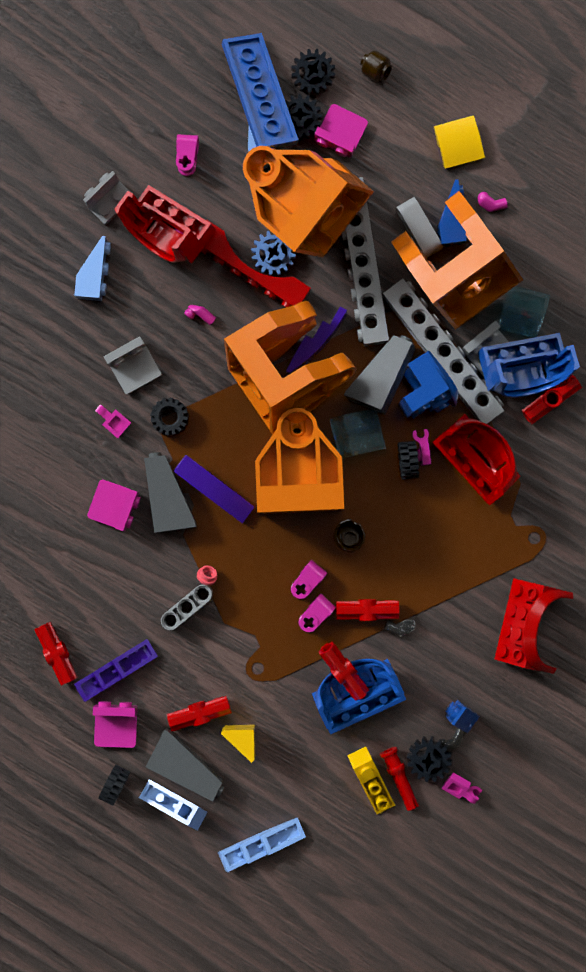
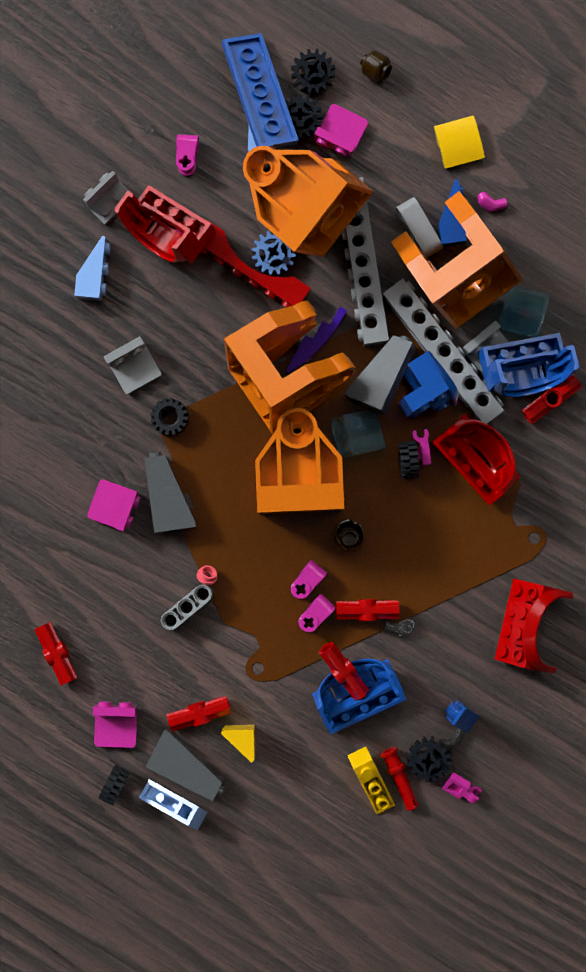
dark purple slope [73,639,158,702] -> none
dark pink plate [95,404,131,438] -> none
dark purple slope [173,455,254,523] -> none
dark pink arm [184,305,216,325] -> none
light blue slope [218,818,306,872] -> none

